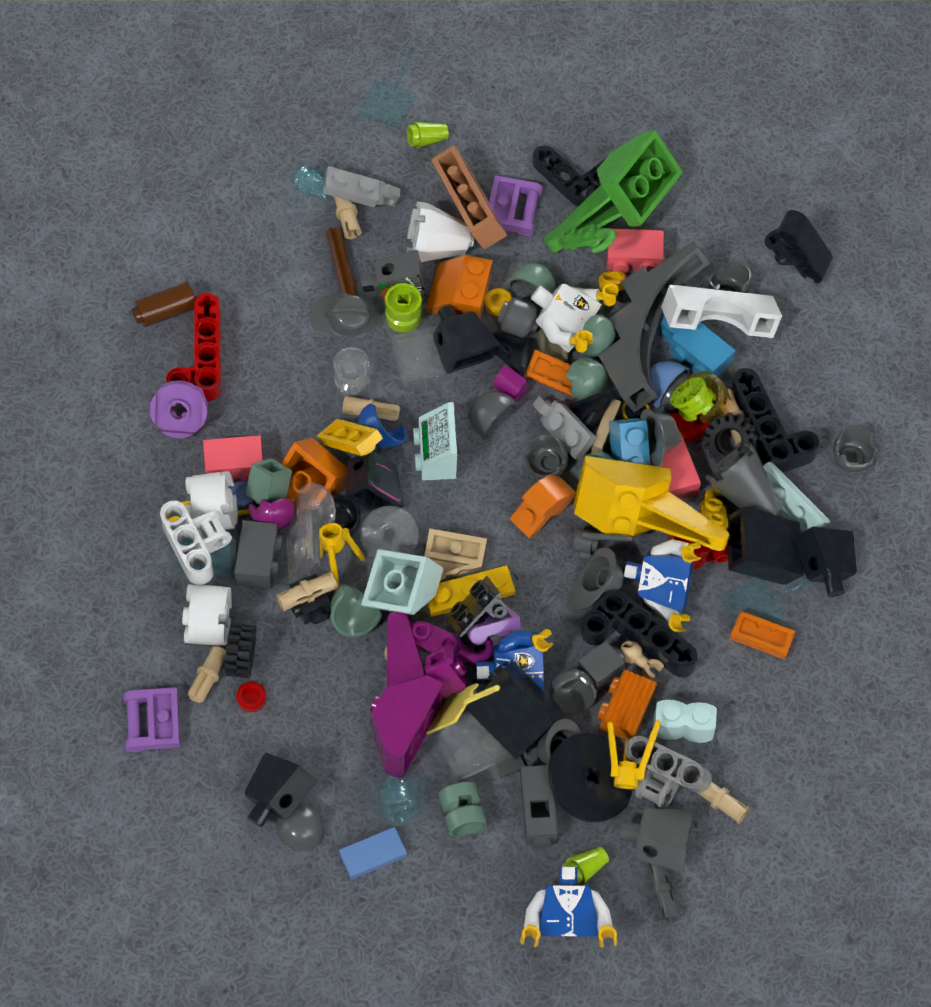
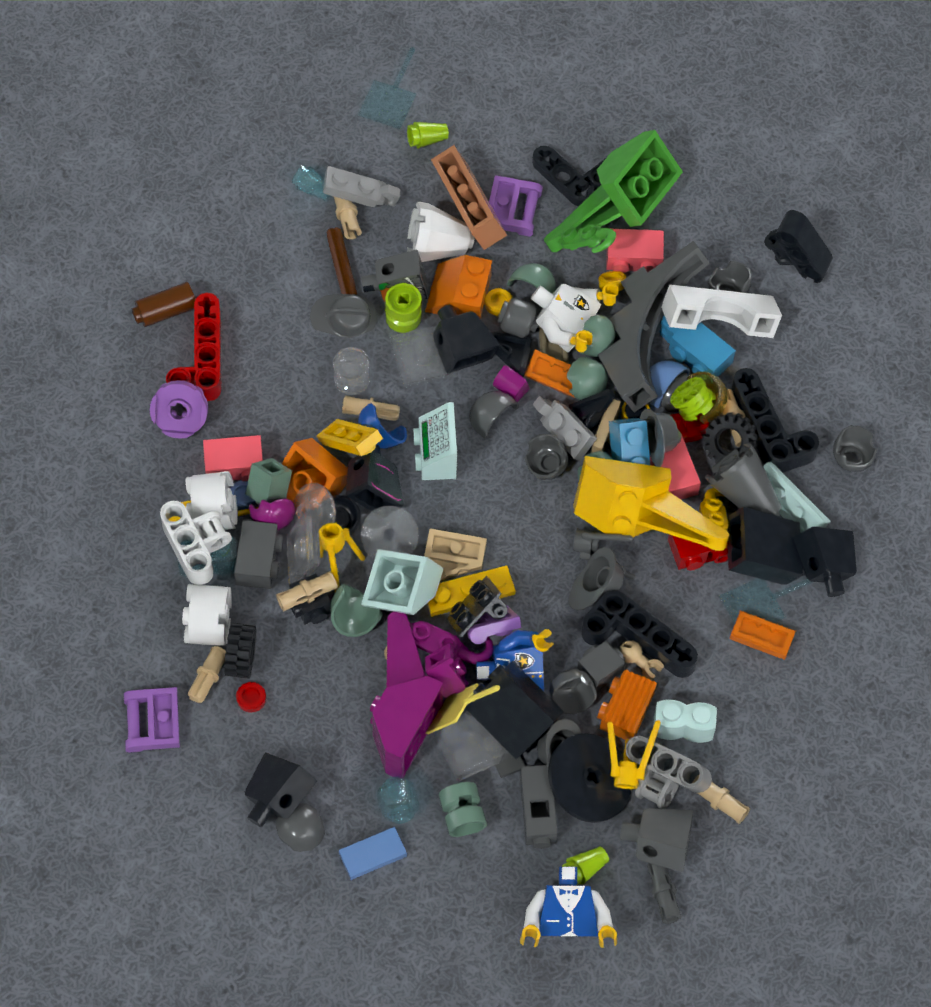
orange brick [510,475,576,538] -> none
torso [624,539,701,632] -> none

